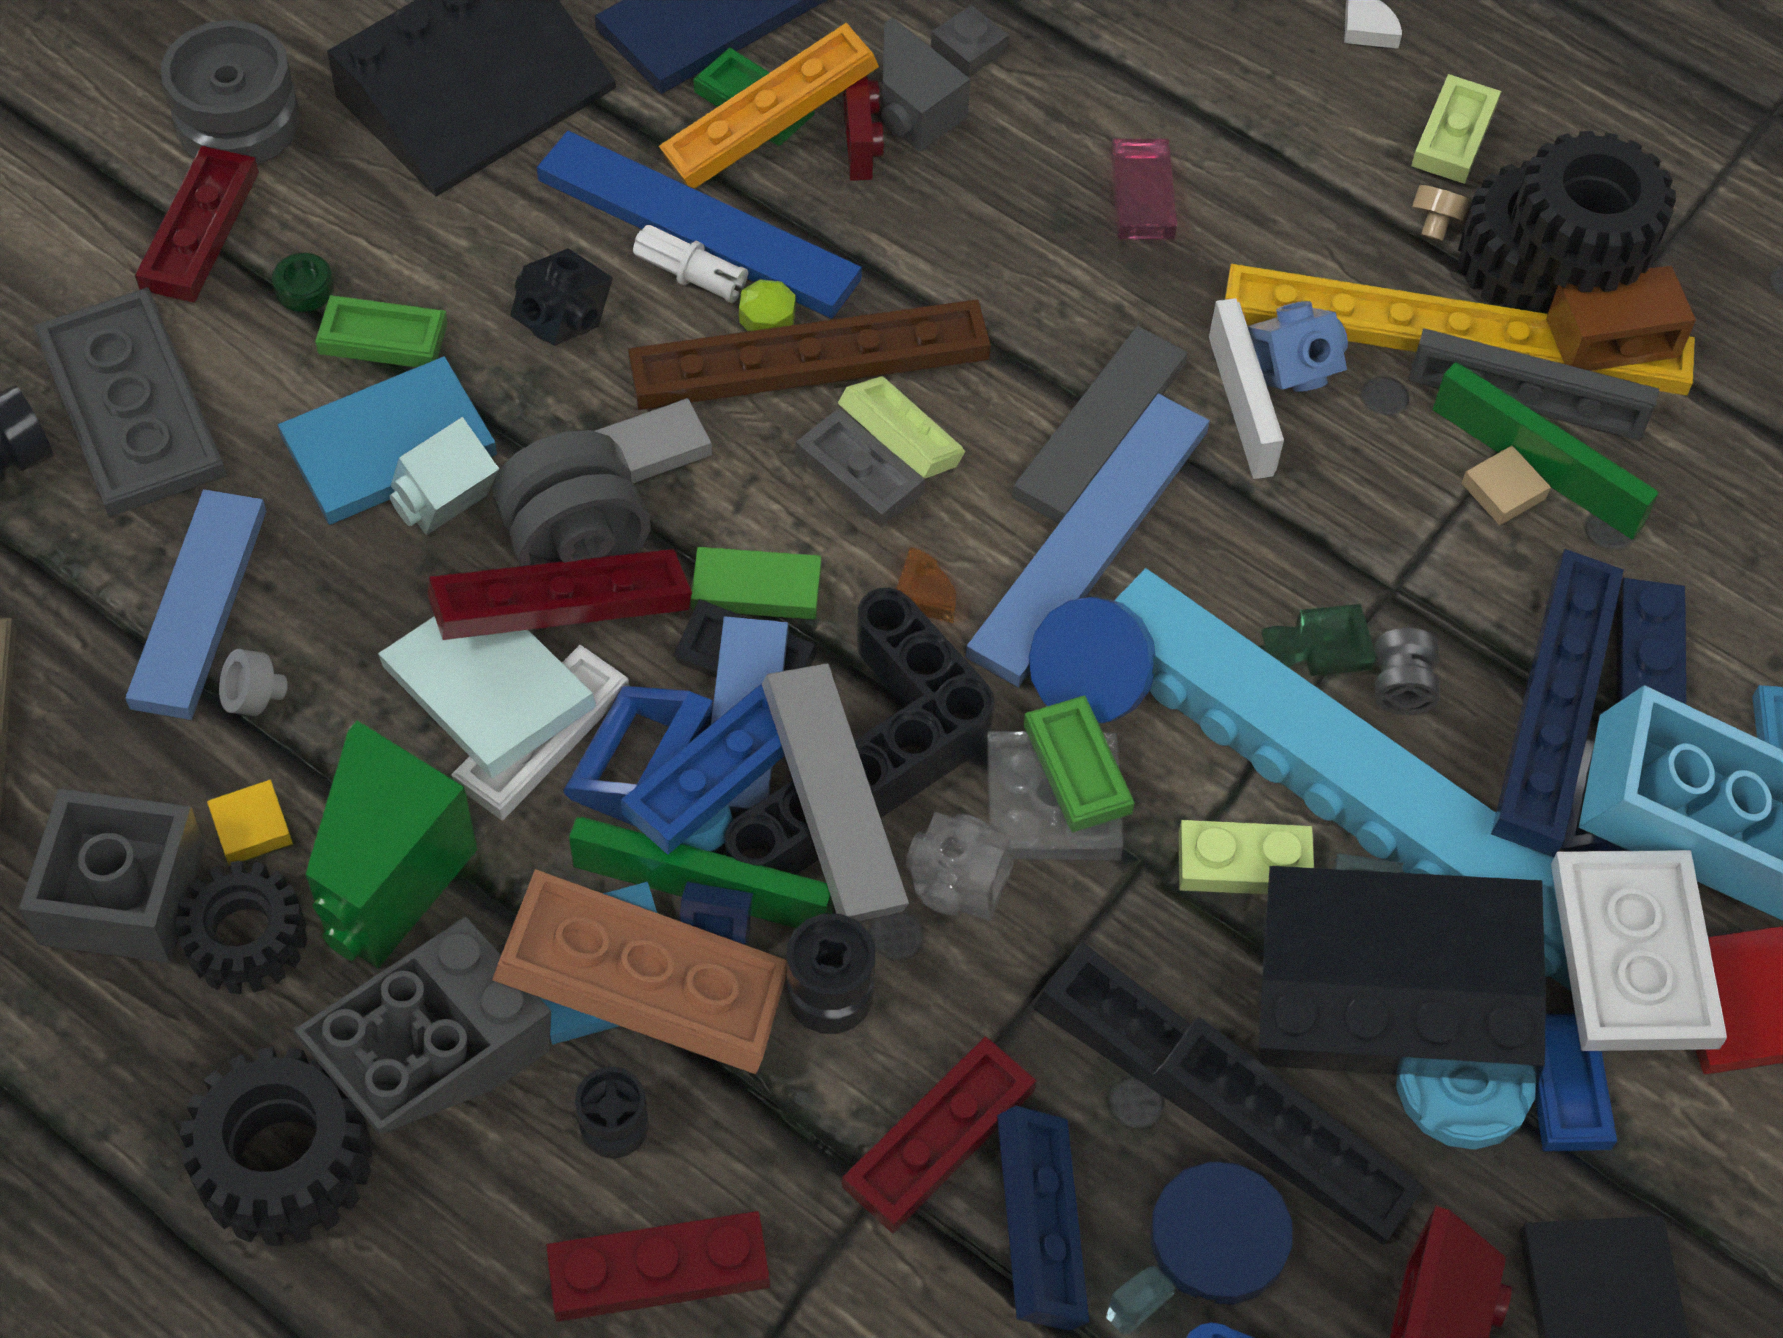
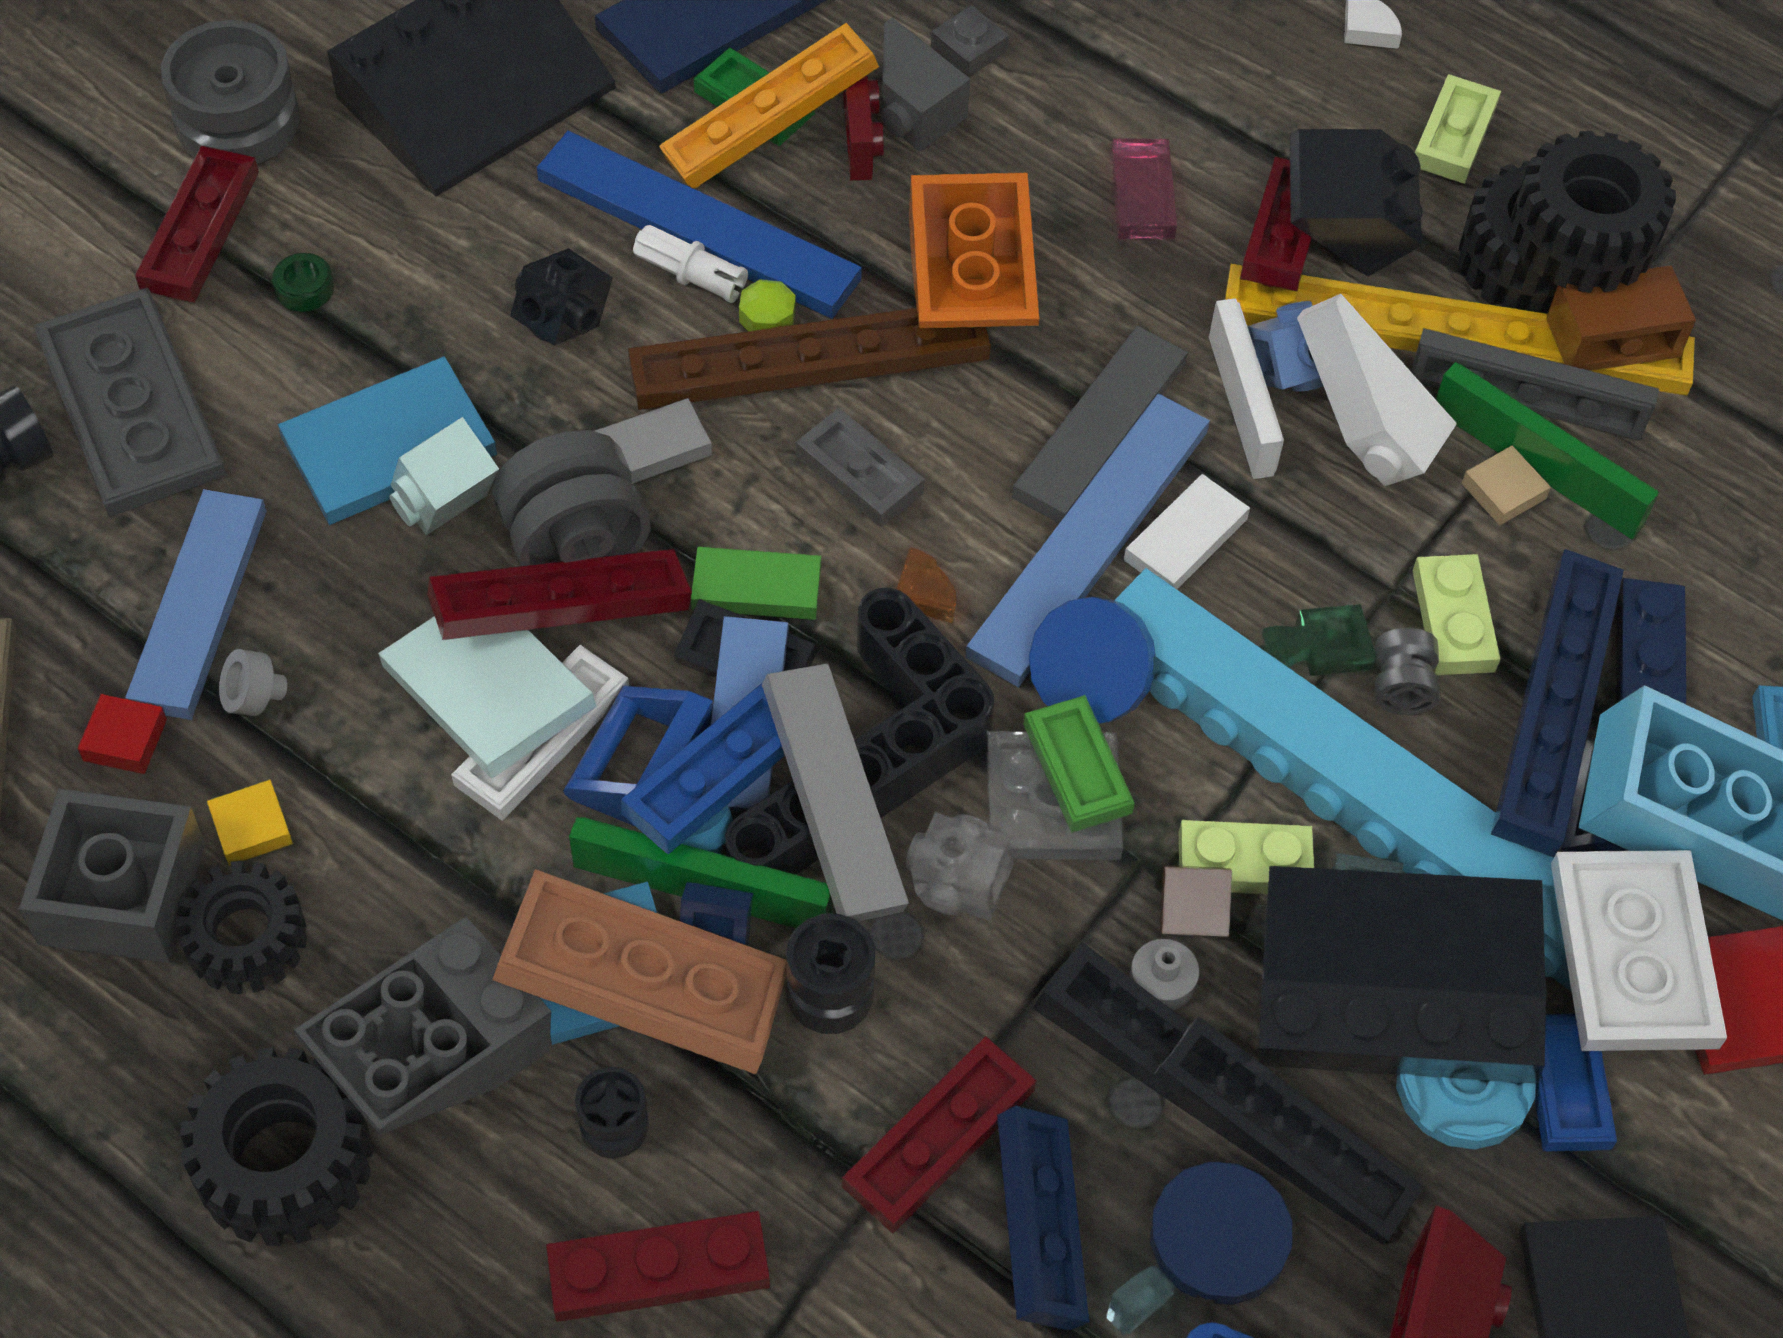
green slope [306,720,478,968] -> none
bright green tile [315,295,448,367] -> none
yellowish green plate [838,376,966,479] -> none
tan tile [1412,185,1472,241] -> none
none -> red tile [77,694,167,774]
none -> orange slope [909,173,1039,328]
none -> white tile [1124,474,1250,589]
none -> light grey tile [1129,939,1199,1010]
none -> tile [1160,865,1232,937]
none -> dark red plate [1240,157,1312,291]
none -> black slope [1290,129,1423,277]
none -> white slope [1297,294,1457,486]
none -> yellowish green plate [1412,554,1500,675]

